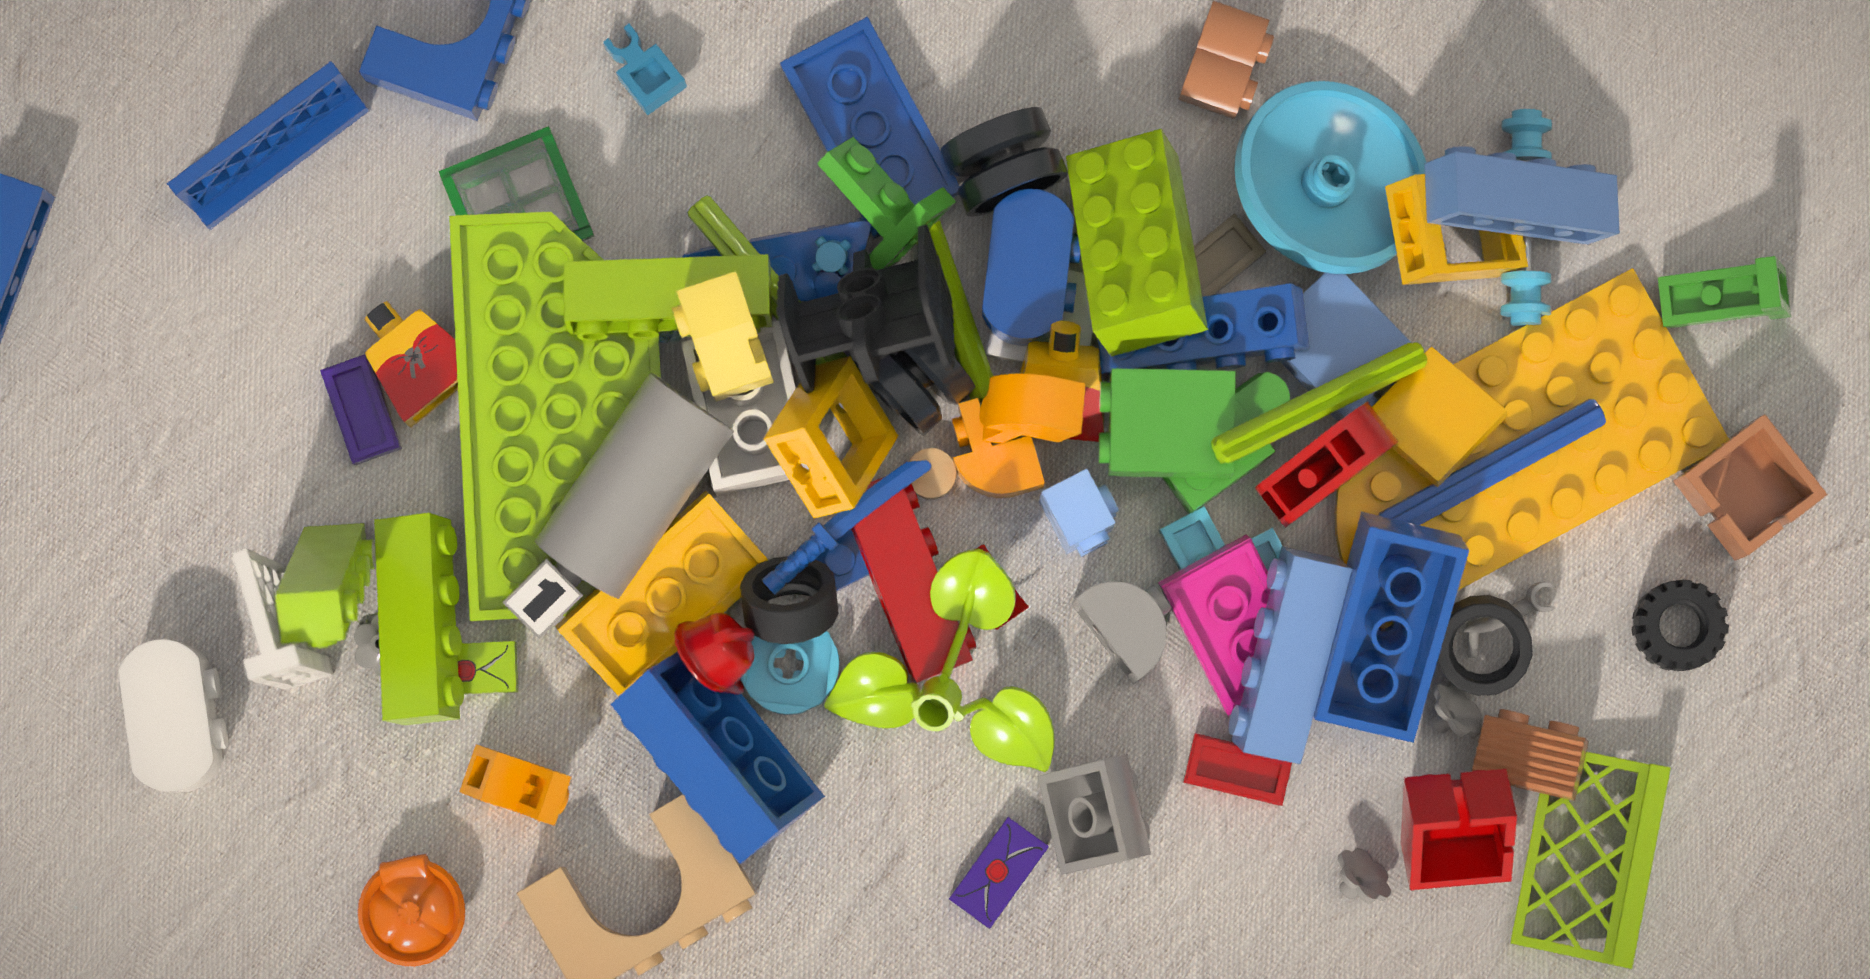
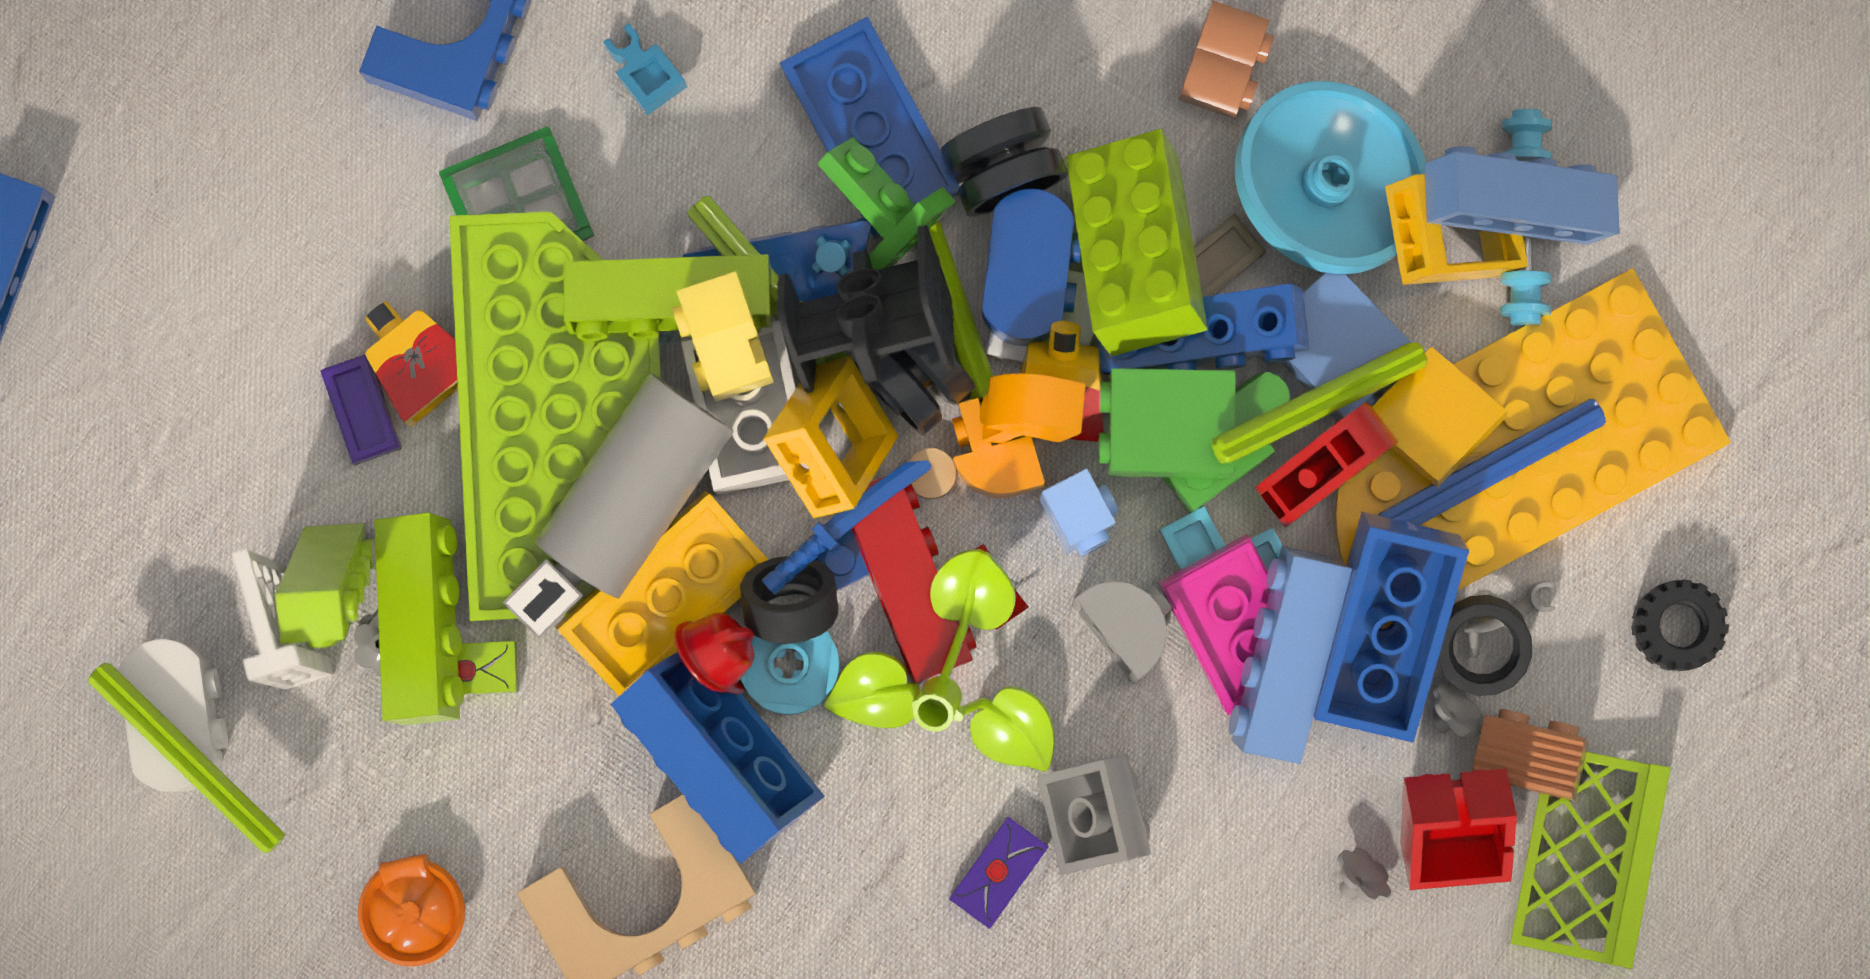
blue fence [166,61,369,230] -> none
light orange brick [459,744,572,826] -> none
red tile [1182,733,1292,806] -> none
bright green bracket [1658,256,1791,328] -> none
nougat piece [1673,414,1828,561] -> none
none -> lime axle [88,662,285,853]

